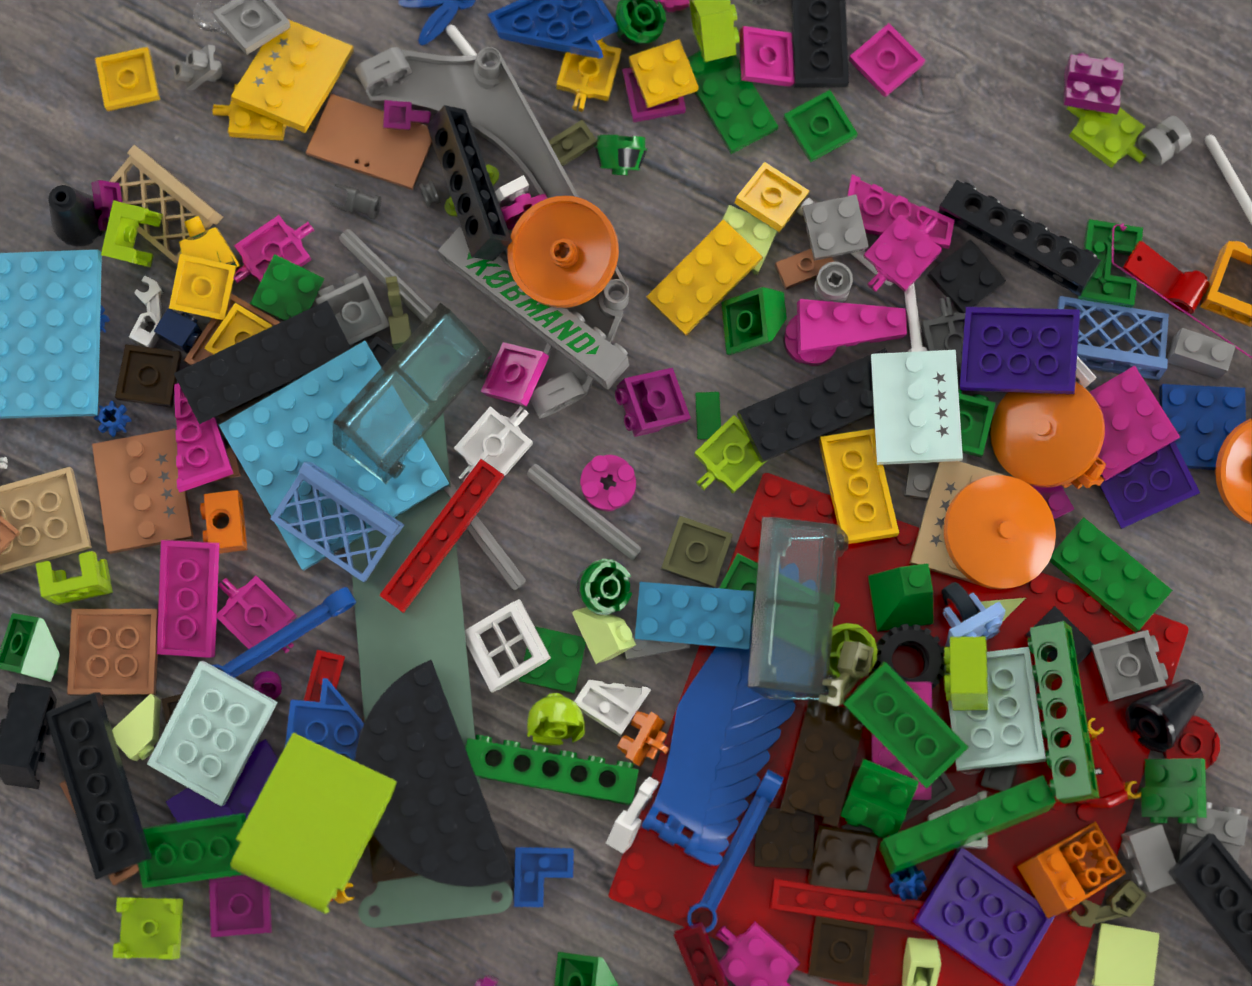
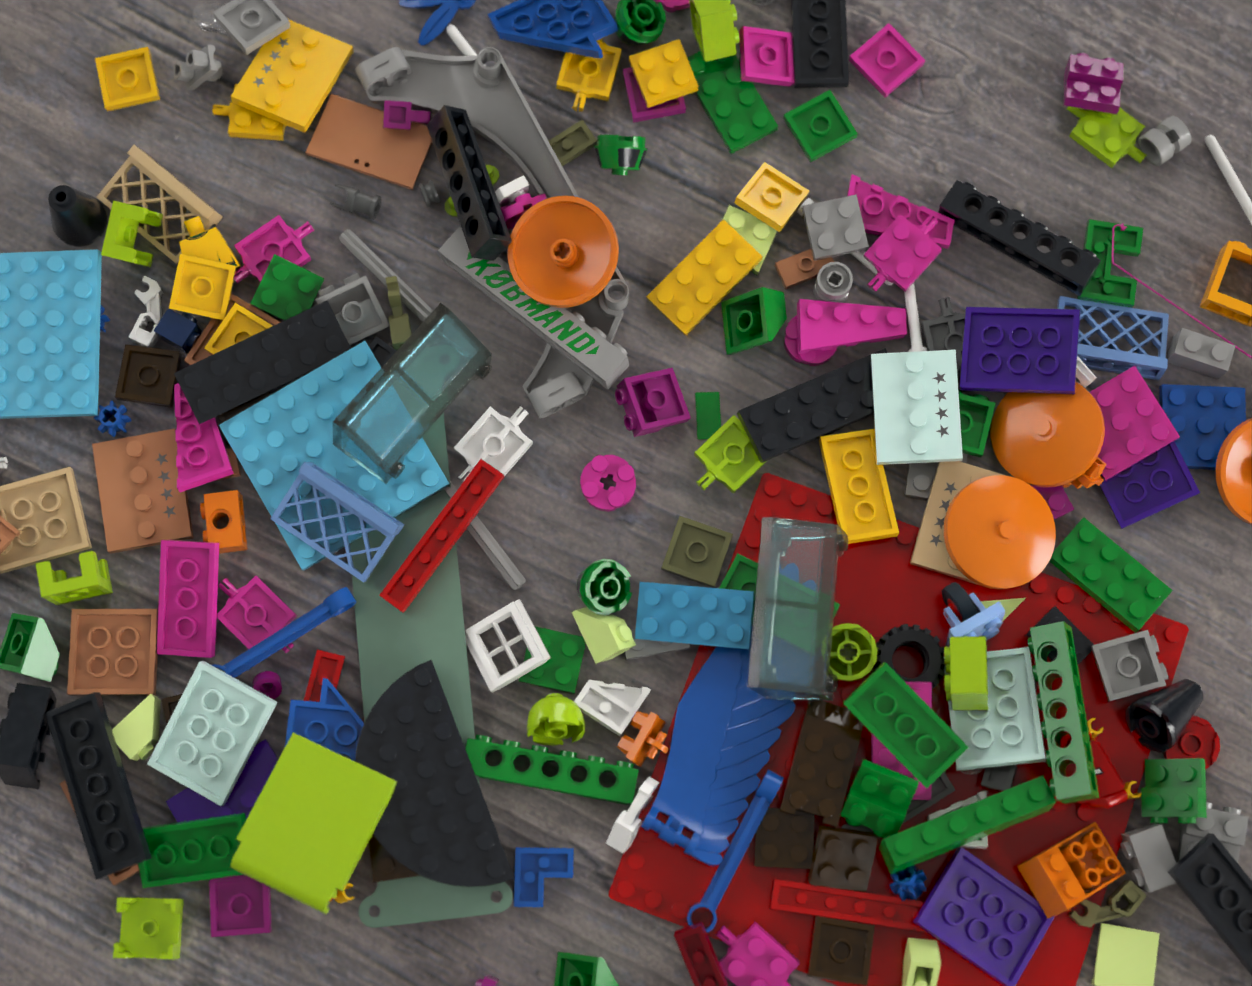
magenta plate [91,180,122,231] -> none
dark pink plate [480,342,549,407] -> none
light grey axle [527,464,641,560] -> none
olive piece [818,641,874,706] -> none
green slope [868,563,934,632] -> none
black plate [928,240,1006,314] -> none
red door [1123,241,1210,314] -> none

